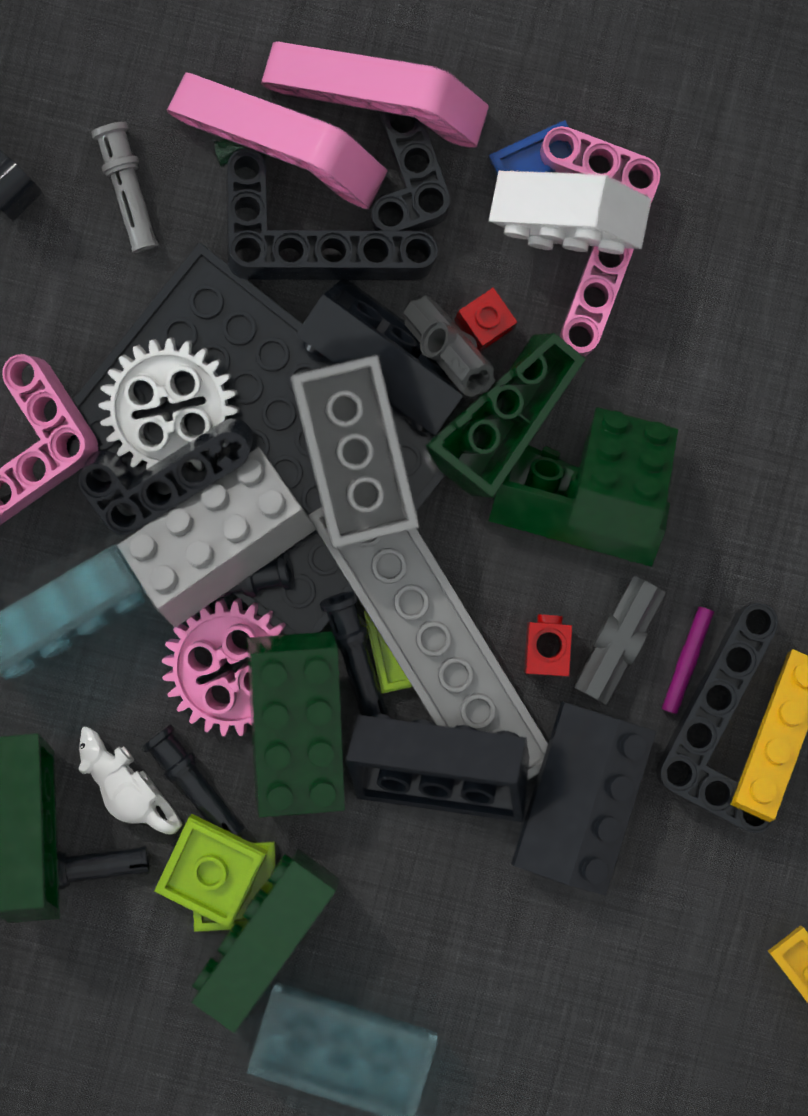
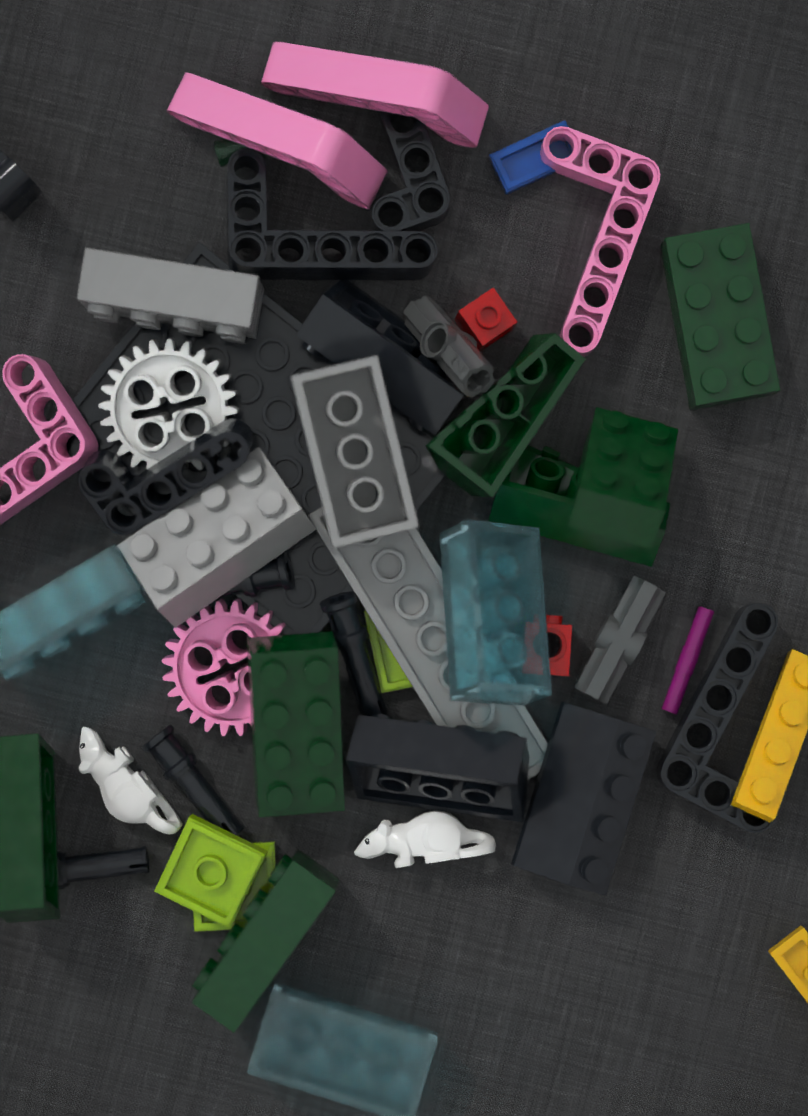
light grey pin [91,121,158,253] -> none
white brick [489,171,651,254] -> none
none -> light grey brick [77,248,264,344]
none -> white animal [354,810,496,868]
none -> clear light blue brick [440,519,552,706]
none -> dark green brick [660,223,780,410]

